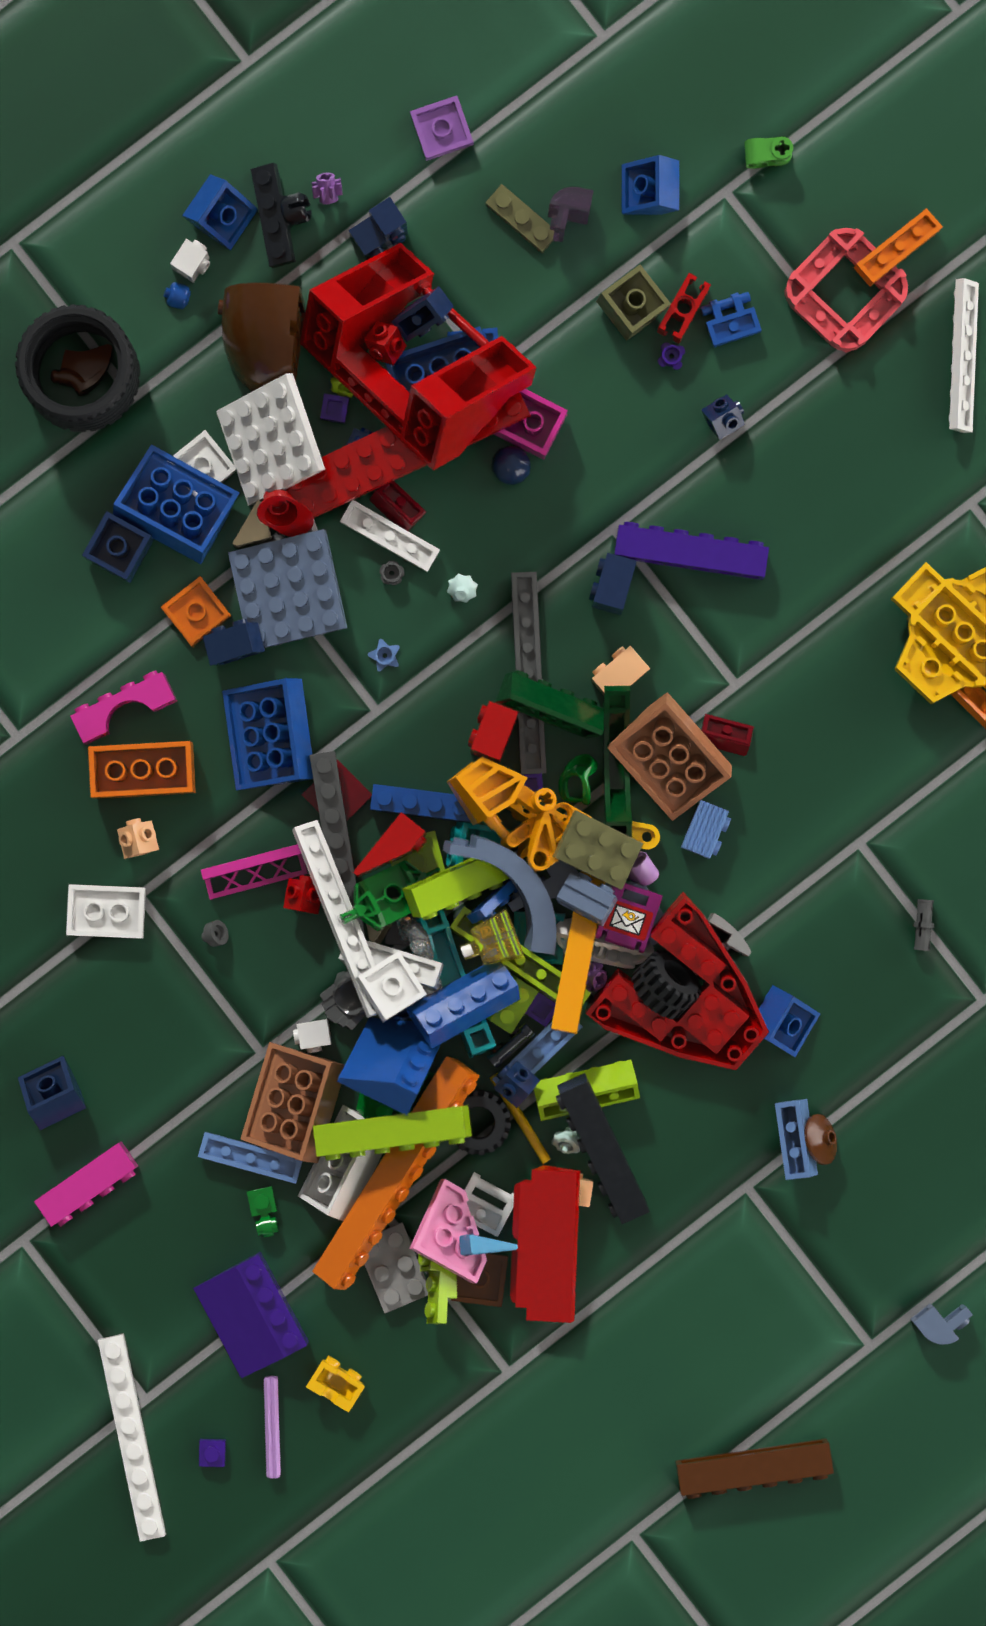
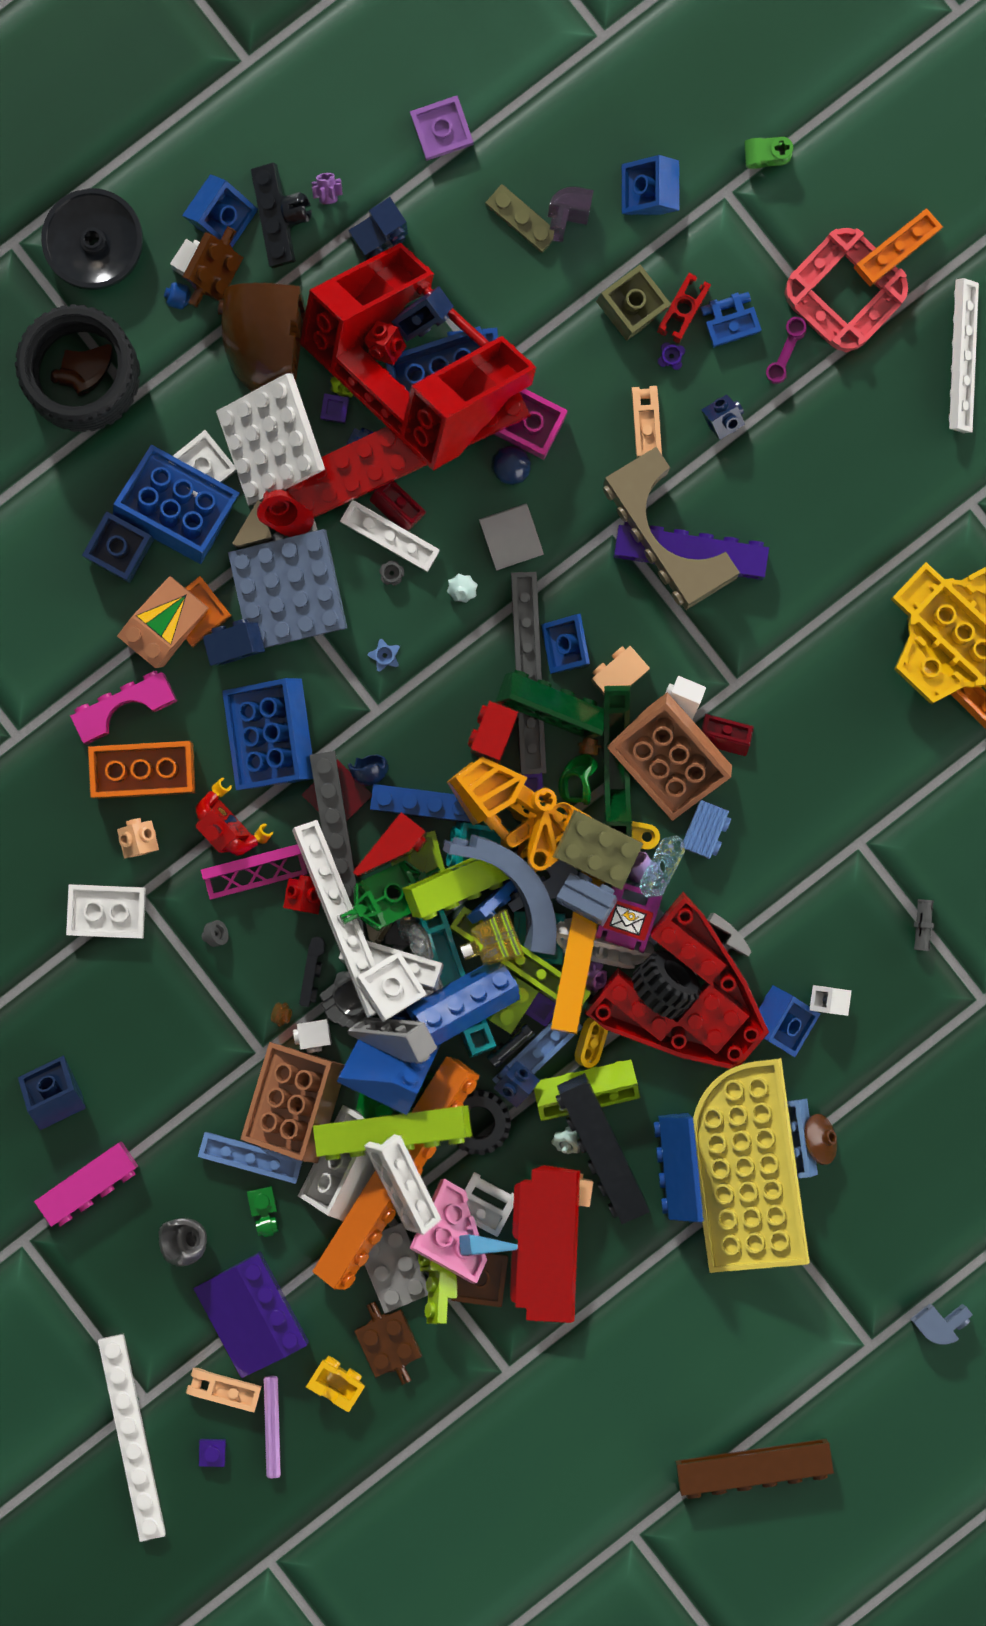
yellow bar [489,1072,551,1164] -> none
dark blue brick [589,552,637,615] -> none
none -> black dish [41,188,143,290]
none -> nougat slope [117,576,209,668]
none -> flat silver piece [158,1218,207,1266]
none -> reddish brown plate [182,226,243,308]
none -> light nougat plate [186,1368,262,1412]
none -> red torso [195,778,273,856]
none -> clear orange plate [271,1002,292,1027]
none -> black hinge [299,936,326,1007]
none -> light grey slope [347,1017,437,1063]
none -> dark blue hair [348,754,389,786]
none -> reddish brown plate [355,1301,422,1385]
none -> white fence [364,1134,442,1235]
none -> light grey slope [479,503,544,570]
none -> blue slope [541,614,590,674]
none -> yellow plate [575,1018,608,1068]
none -> clear orange plate [577,738,602,756]
none -> dark tan arch [603,447,740,610]
none -> light nougat plate [632,386,662,457]
none -> clear light blue beam [640,835,685,898]
none -> blue slope [654,1113,704,1222]
none -> white brick [665,676,706,720]
none -> light yellow plate [693,1058,810,1273]
none -> magenta bar [766,317,806,384]
none -> white brick [810,985,851,1016]

